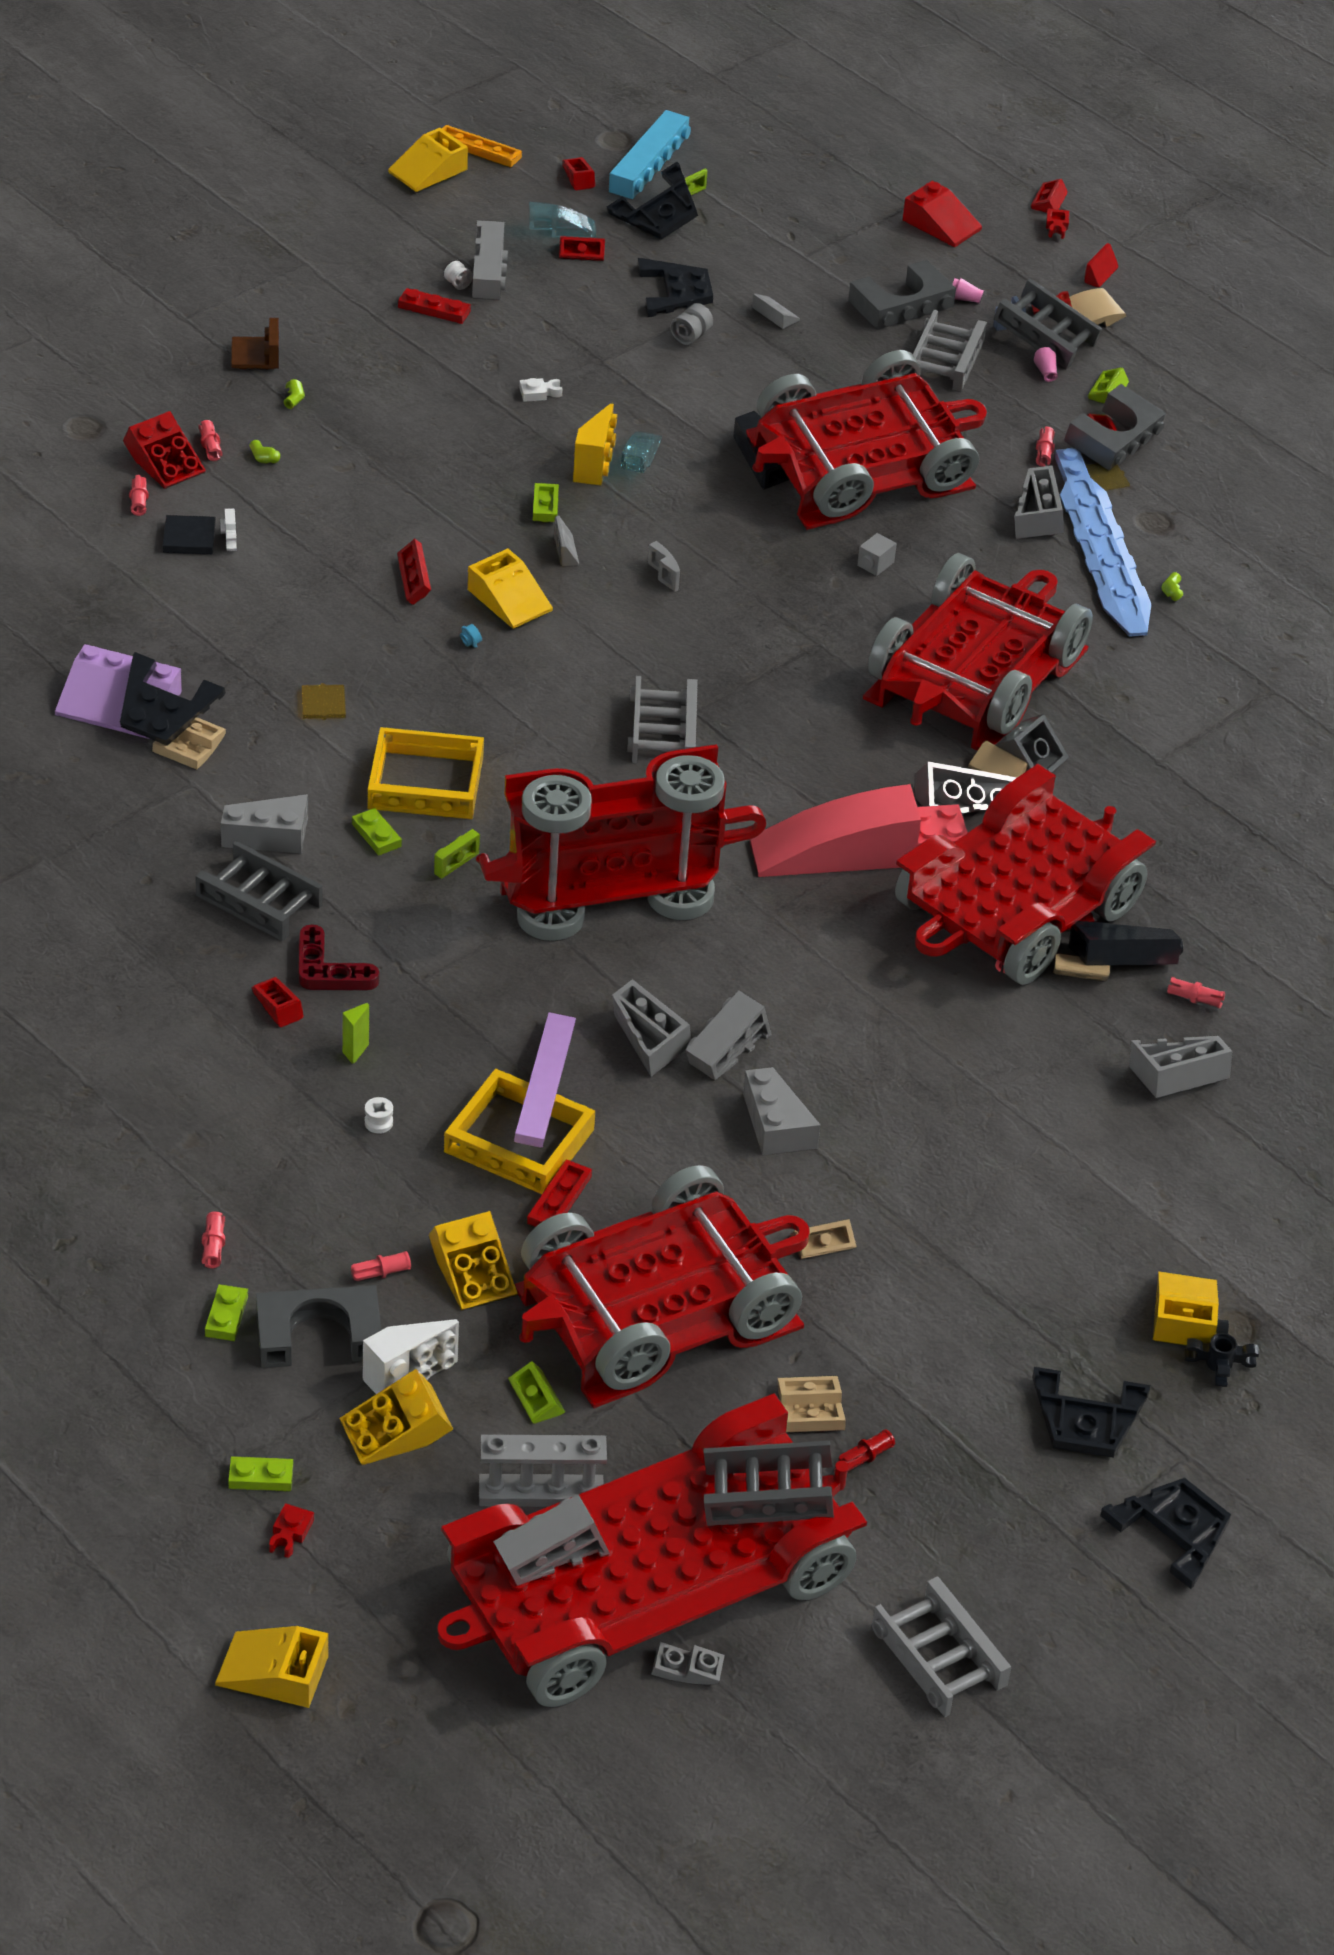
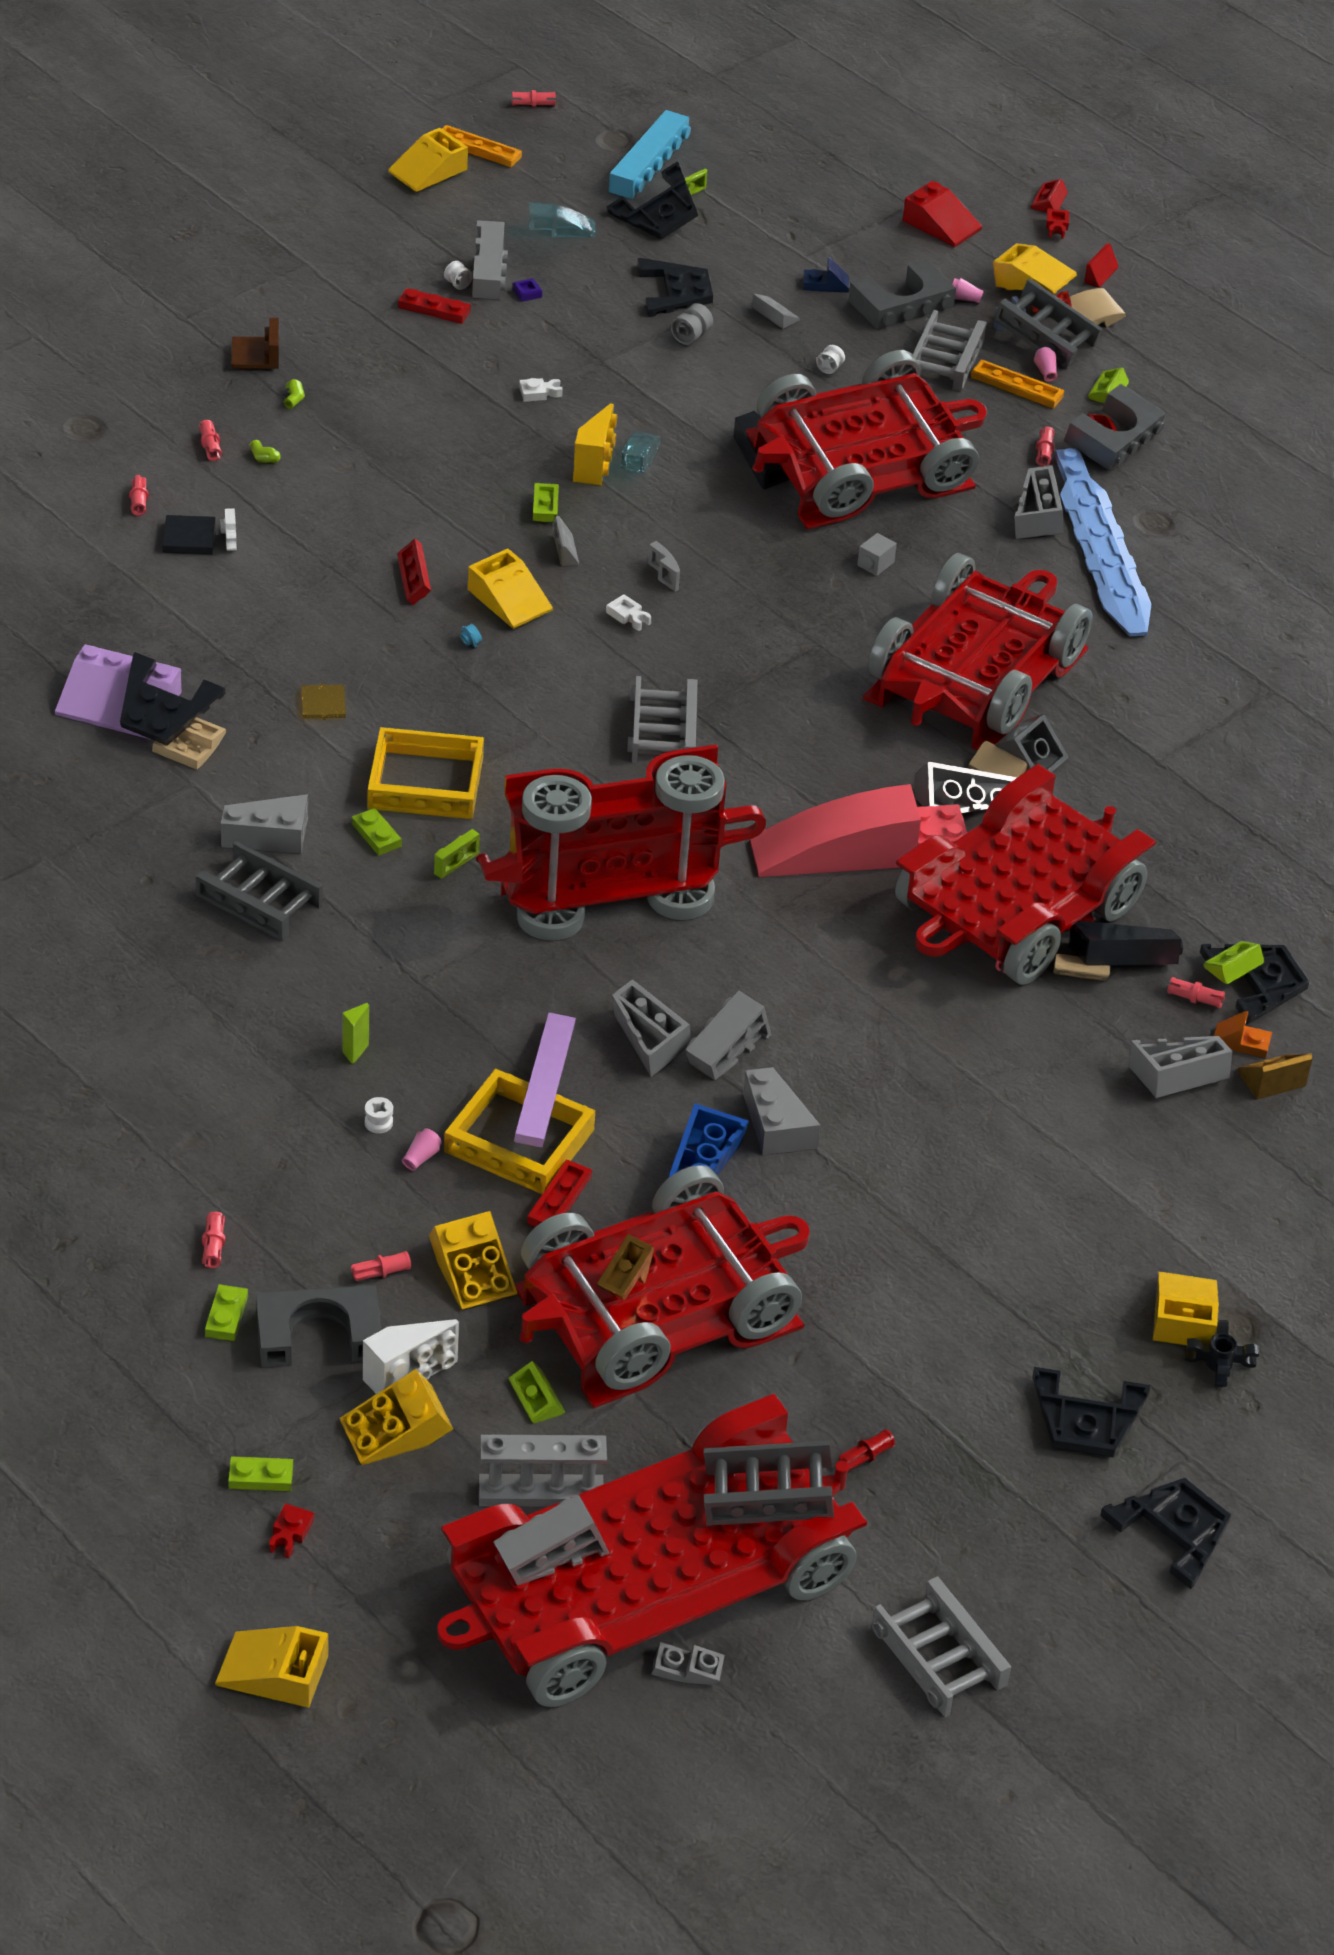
red slope [123,411,206,489] -> none
red slope [252,977,304,1027] -> none
dark red beam [299,924,379,990] -> none
red slope [559,236,605,261] -> none
red slope [562,157,595,191] -> none
tan slope [778,1376,846,1432] -> none
tan slope [790,1219,856,1259] -> none
clear yellow piece [1086,463,1130,491] -> none
lime arm [1162,572,1183,601] -> none
none -> bright pink cone [402,1128,442,1171]
none -> coral pin [512,90,556,107]
none -> dark purple tile [512,278,542,302]
none -> pearl gold slope [597,1234,654,1301]
none -> white plate [606,595,651,631]
none -> blue wedge [668,1103,749,1178]
none -> dark blue slope [803,257,849,293]
none -> white wheel [816,345,845,374]
none -> light orange tile [970,359,1065,409]
none -> yellow slope [993,243,1077,294]
none -> black wing [1200,944,1309,1024]
none -> lime slope [1203,941,1264,984]
none -> orange slope [1214,1011,1272,1059]
none -> pearl gold slope [1237,1054,1312,1100]

